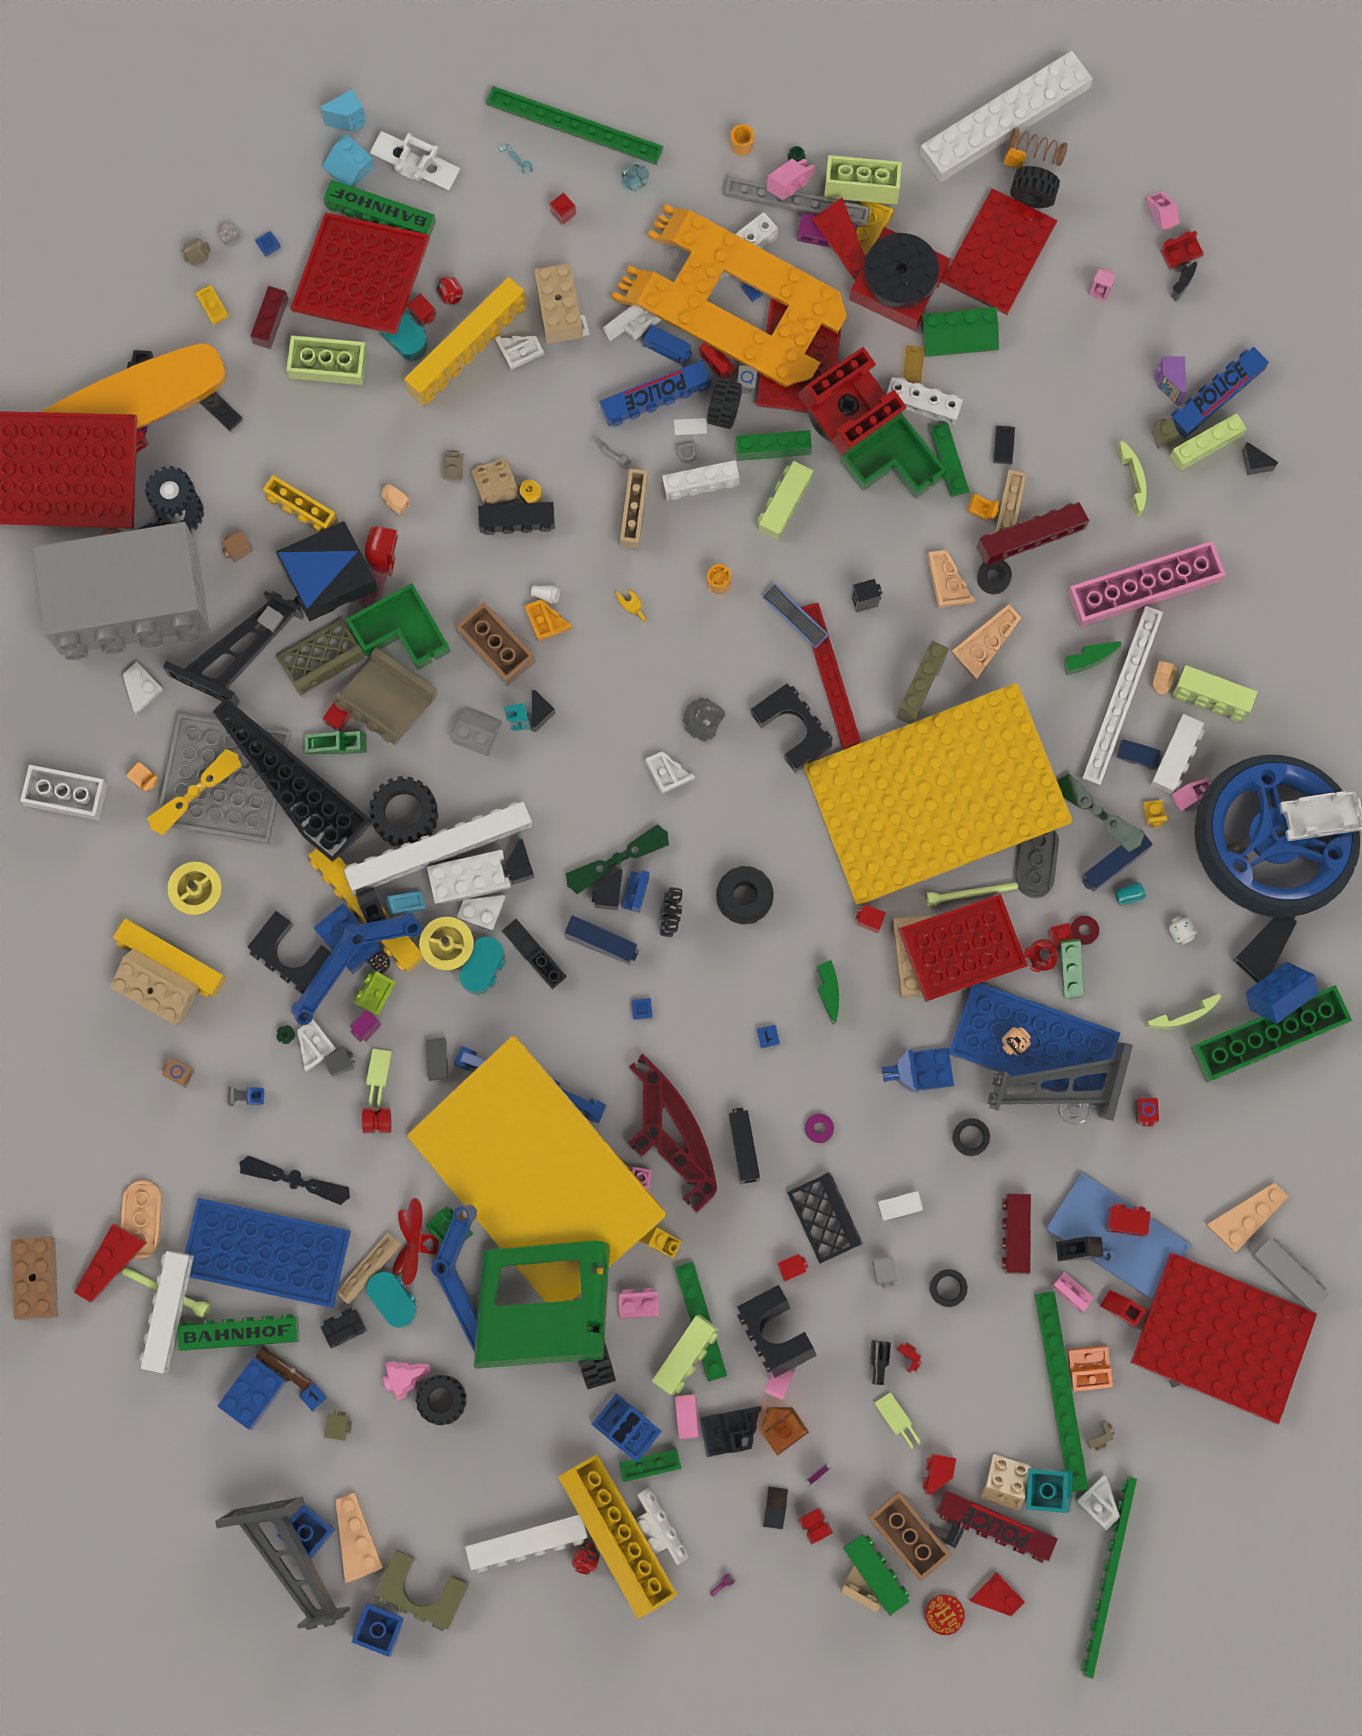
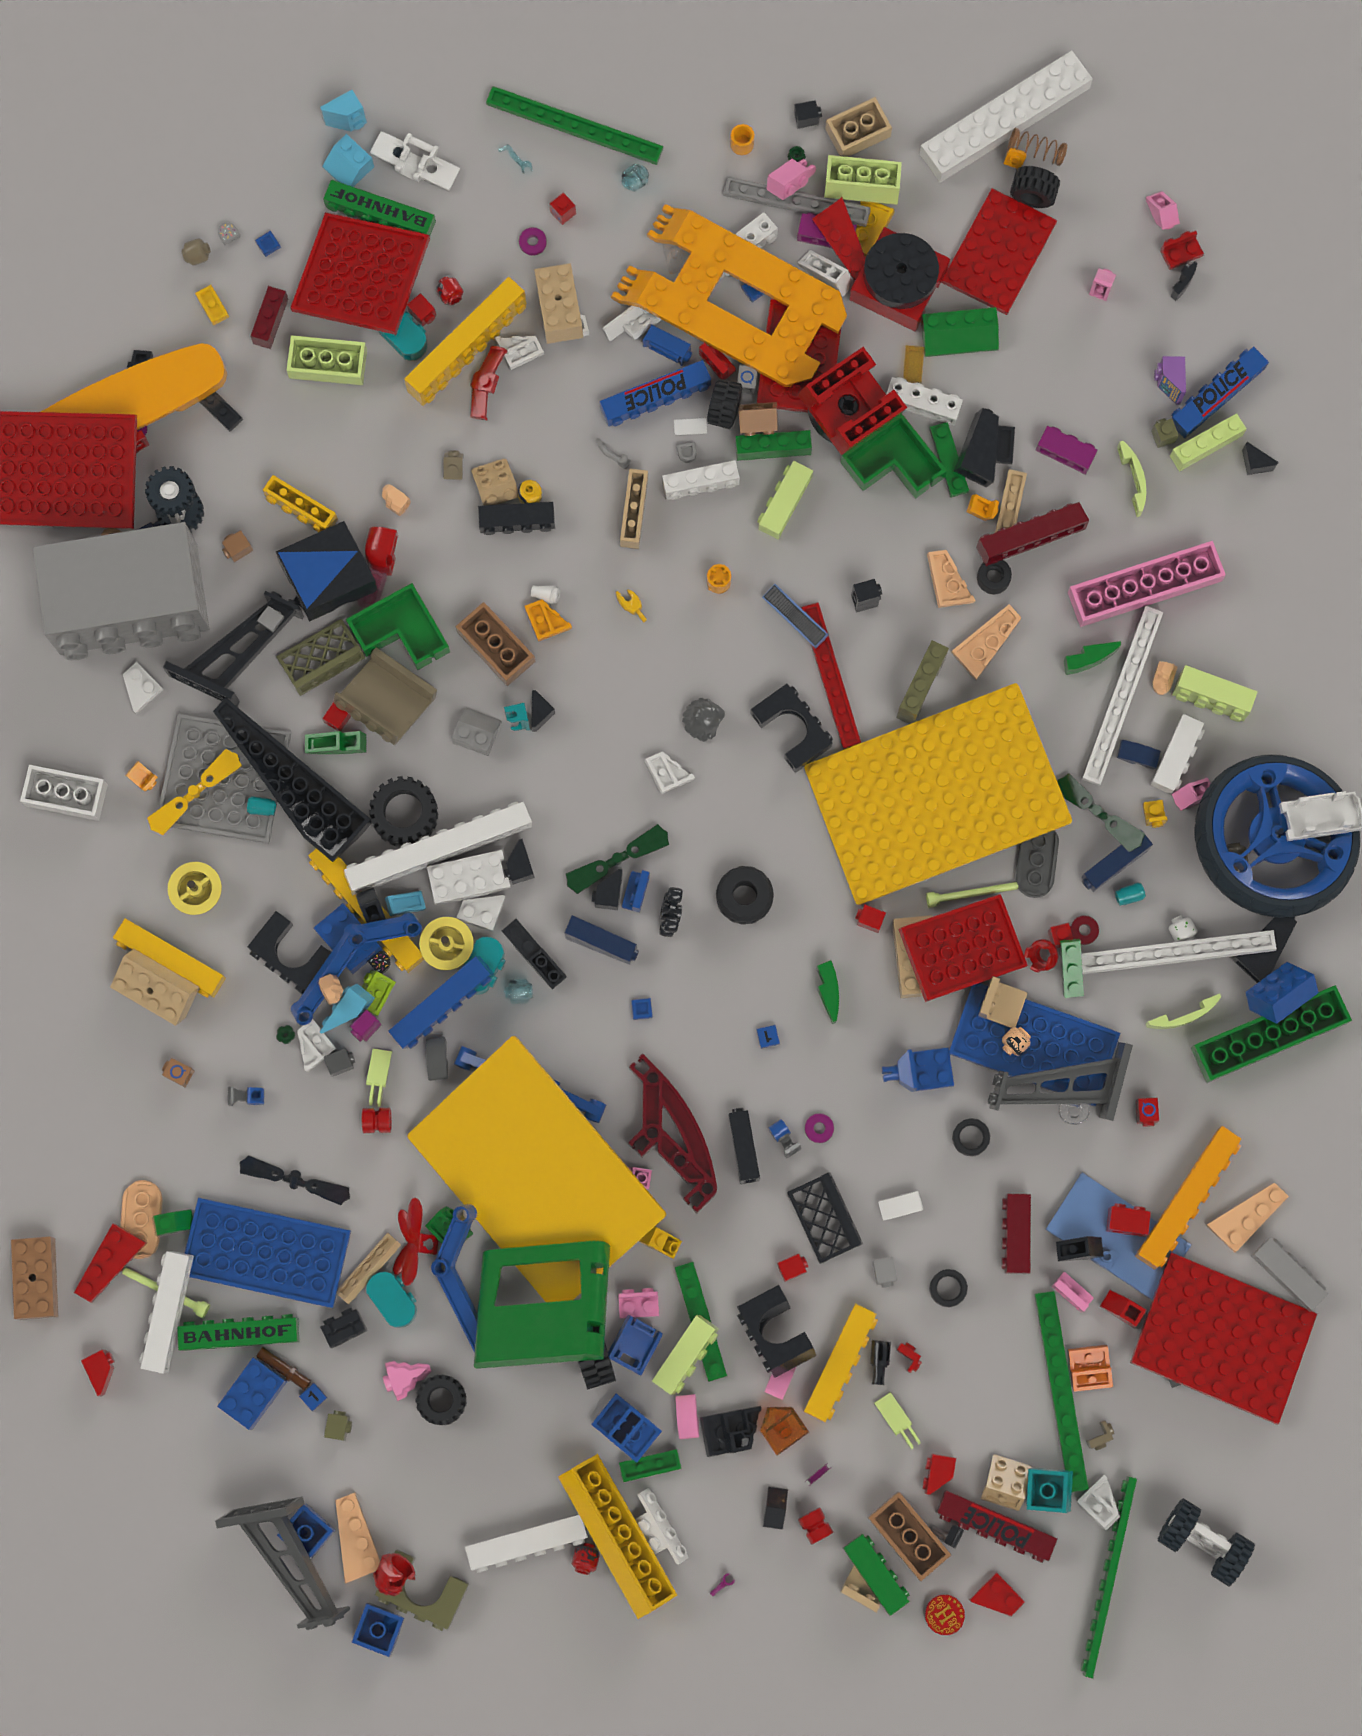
none -> red slope [81,1349,115,1396]
none -> green slope [152,1209,193,1236]
none -> teal piece [247,796,276,816]
none -> light nougat rock [318,974,344,1005]
none -> medium azure slope [320,984,375,1034]
none -> red helmet [373,1553,415,1596]
none -> blue brick [388,956,494,1049]
none -> red plate [470,346,508,421]
none -> clear light blue head [504,979,533,1005]
none -> magenta piece [519,227,547,256]
none -> blue container [608,1315,663,1376]
none -> medium nougat brick [739,402,778,436]
none -> leg [768,1119,802,1158]
none -> black brick [794,100,822,129]
none -> white slope [798,250,854,297]
none -> yellow brick [803,1303,878,1422]
none -> tan brick [825,97,892,157]
none -> black slope [954,408,999,487]
none -> tan bracket [978,976,1027,1028]
none -> magenta brick [1035,426,1098,475]
none -> white plate [1081,930,1276,974]
none -> light orange brick [1135,1126,1241,1270]
none -> black plate [1157,1498,1255,1587]

